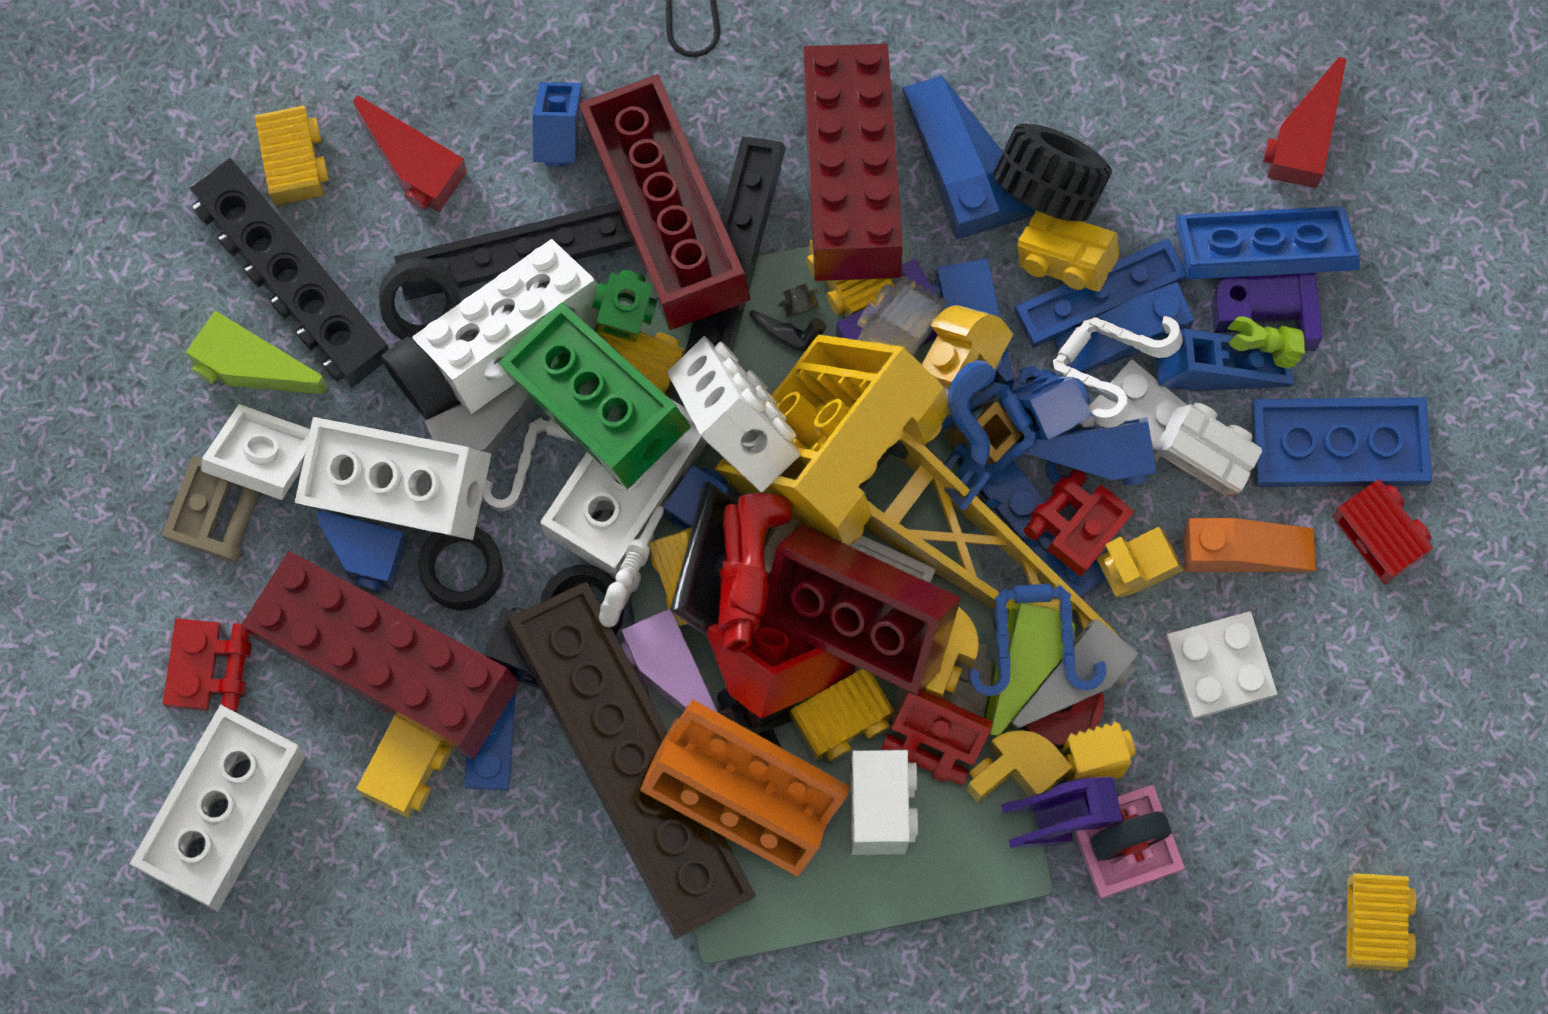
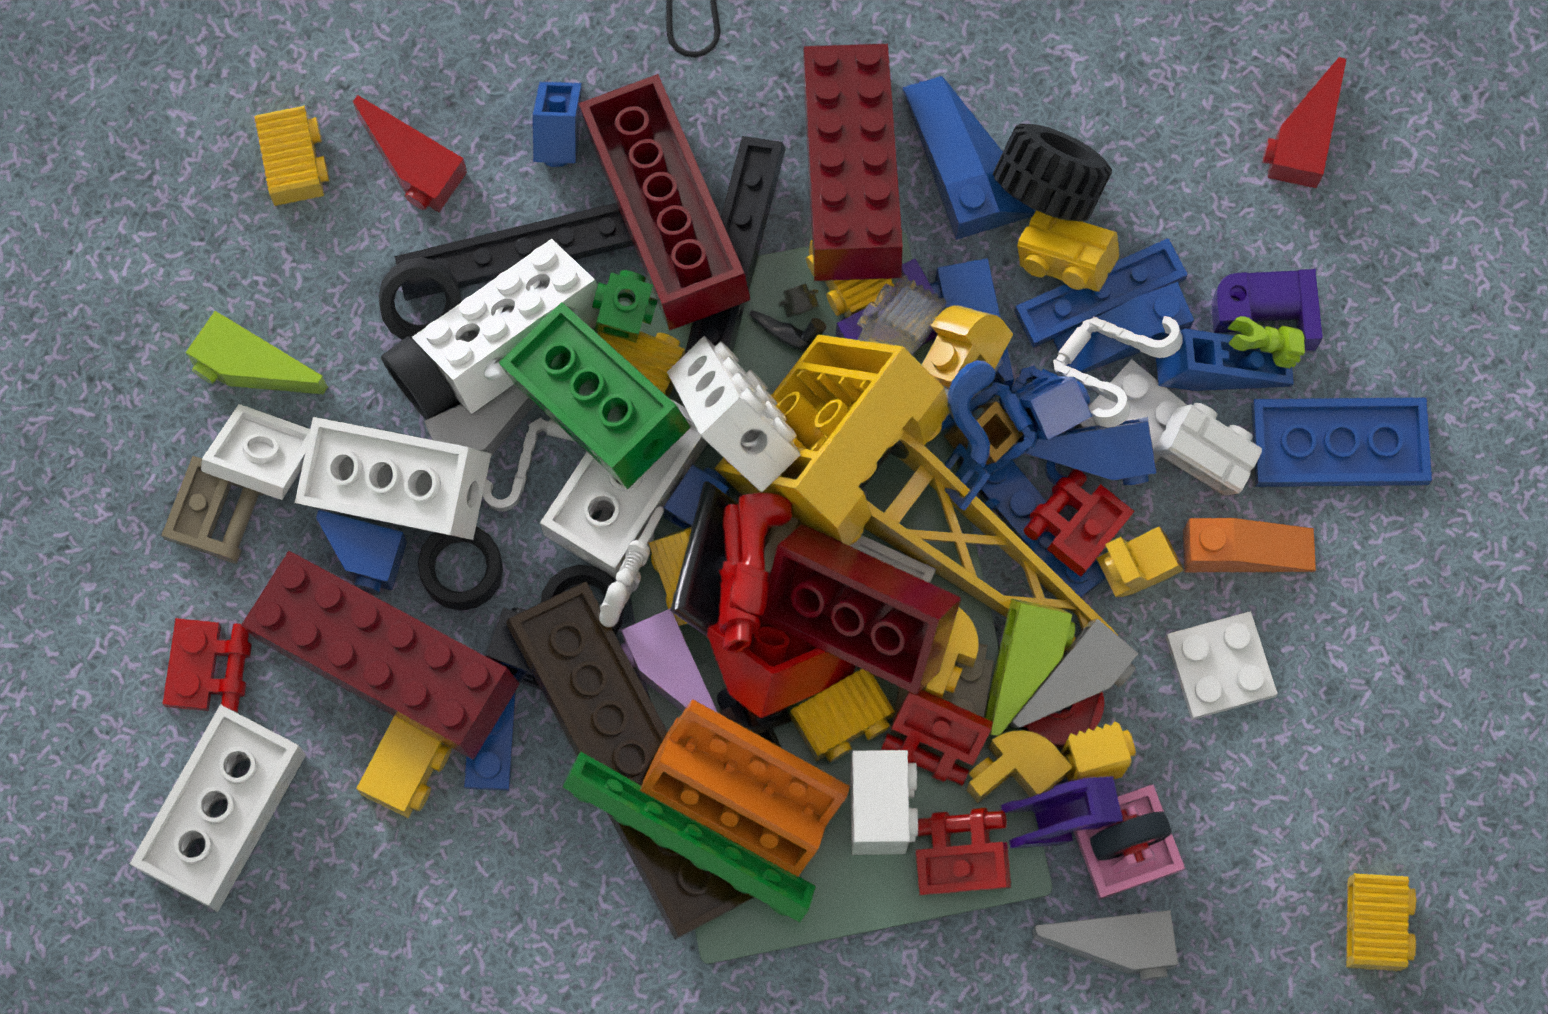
black brick [189,157,389,388] -> none
blue piece [968,584,1106,696] -> none
blue tile [1175,206,1361,280] -> none
red brick [1332,479,1433,585] -> none
none -> green plate [562,752,816,923]
none -> red plate [916,807,1011,895]
none -> light grey slope [1032,910,1178,981]

